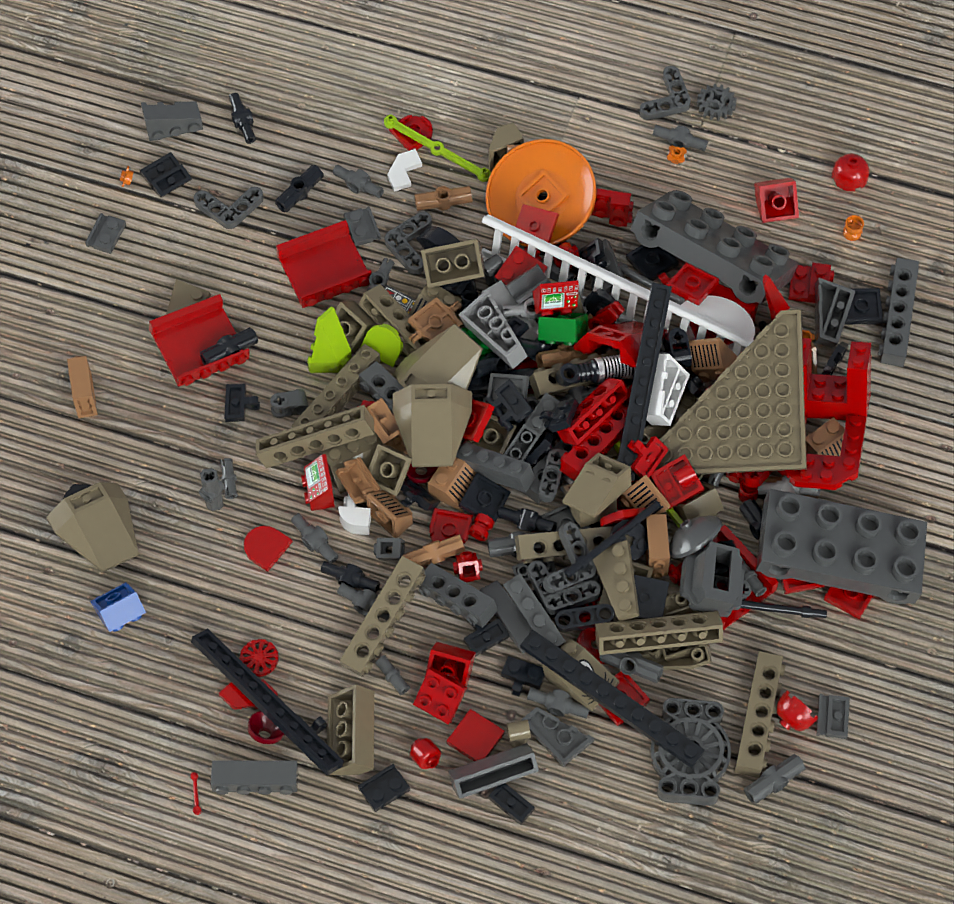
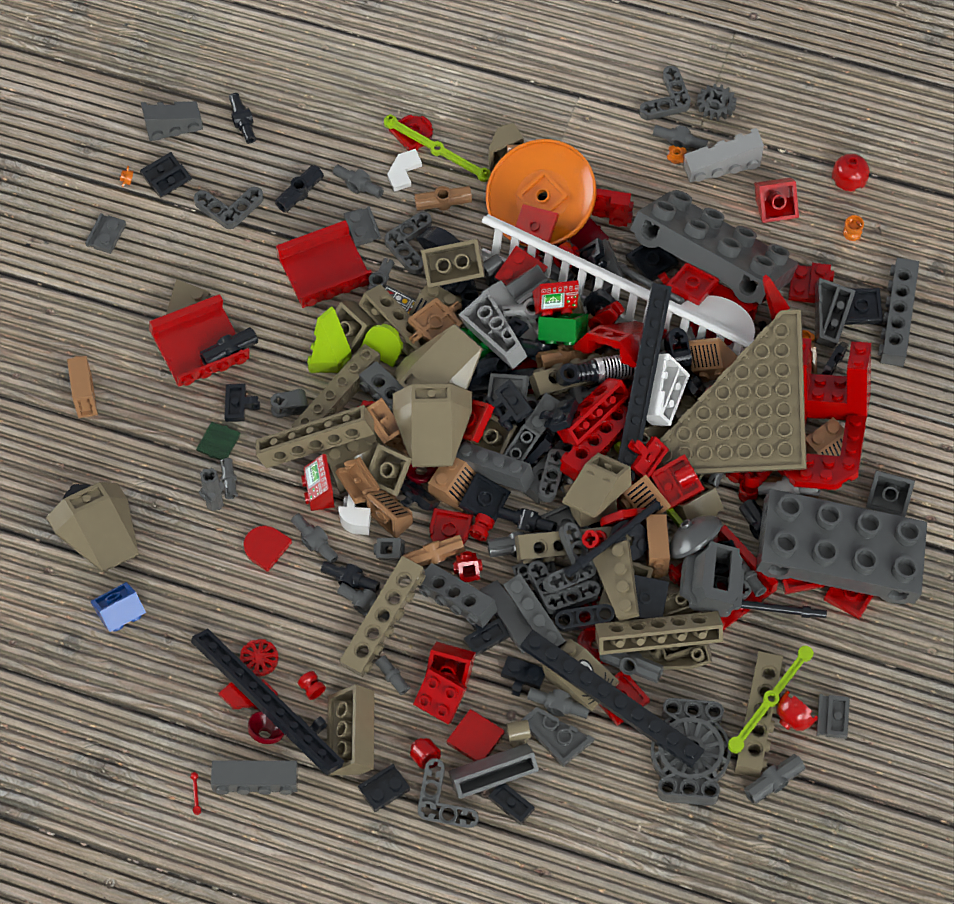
none -> clear green piece [196,422,241,461]
none -> red wheel [297,671,326,700]
none -> dark grey beam [418,758,479,828]
none -> dark red piece [568,217,609,249]
none -> red bush [582,530,607,548]
none -> light grey wedge [683,128,764,183]
none -> lime piece [728,645,814,753]
none -> dark grey slope [866,470,915,517]

